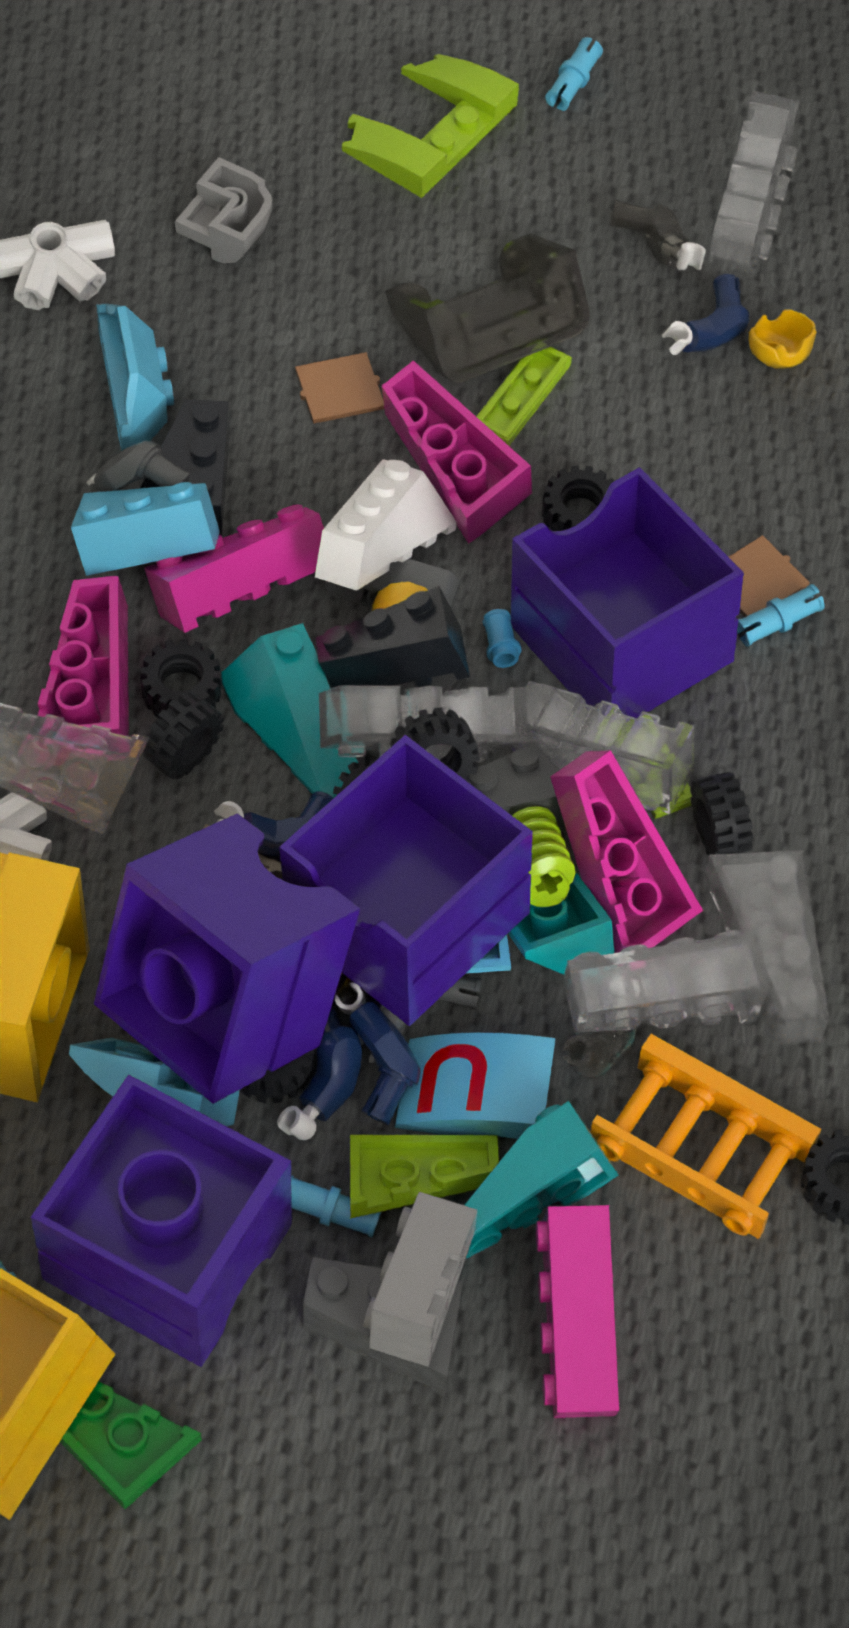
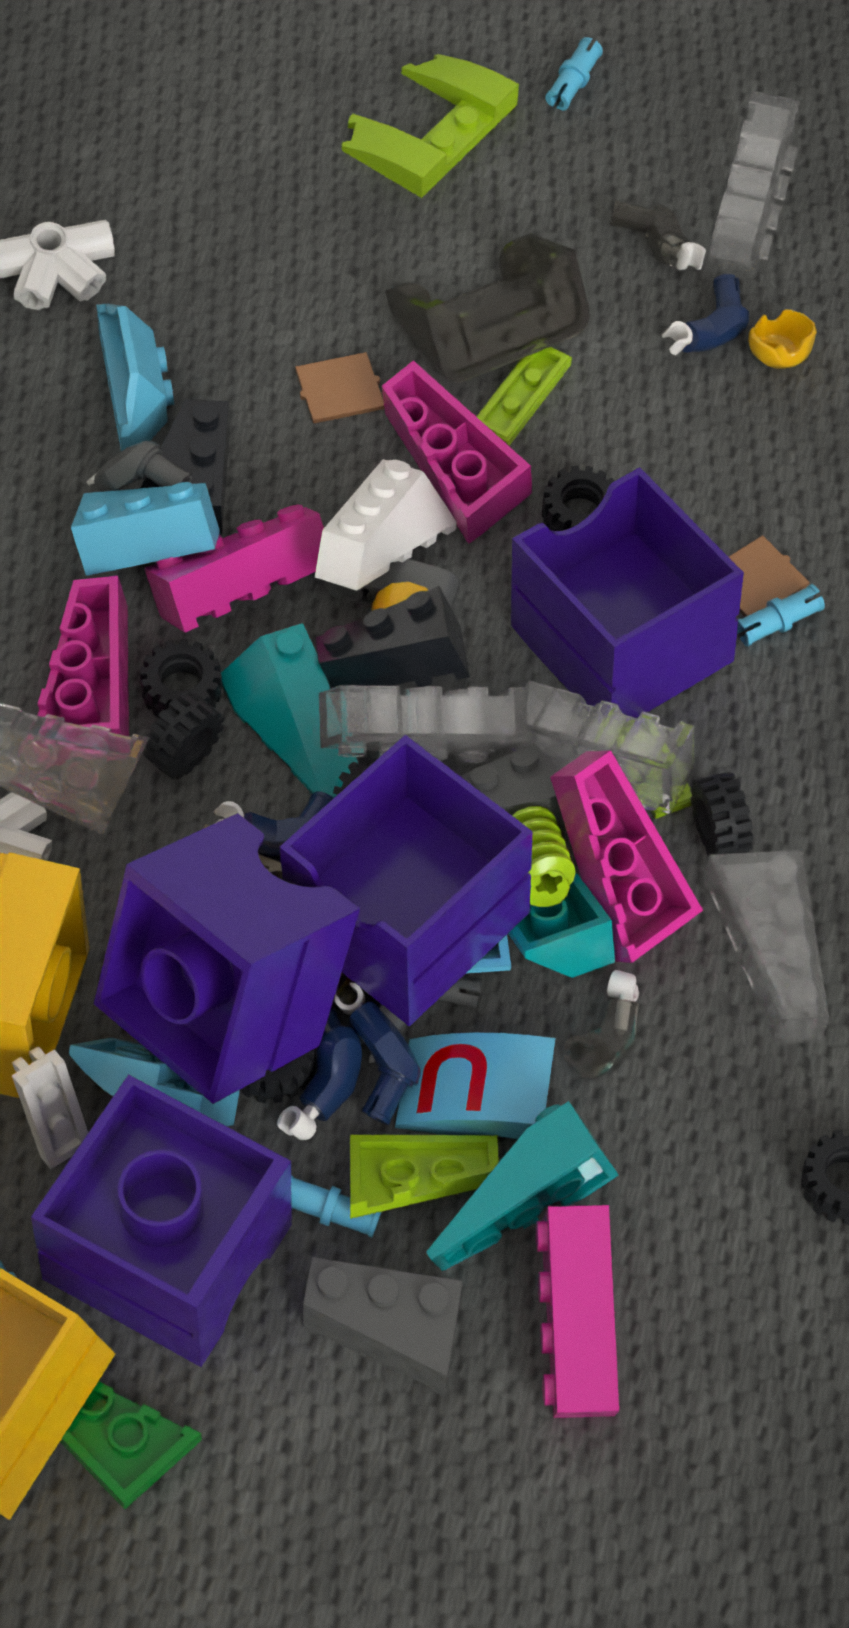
light grey brick [175,157,272,263] -> none
light grey wedge [363,1192,478,1367] -> none
black tyre [390,708,480,783] -> none
dark azure pin [482,609,521,668] -> none
clear wedge [563,930,770,1033] -> none
light orange fence [590,1034,821,1239] -> none
none -> white hinge [12,1046,88,1169]

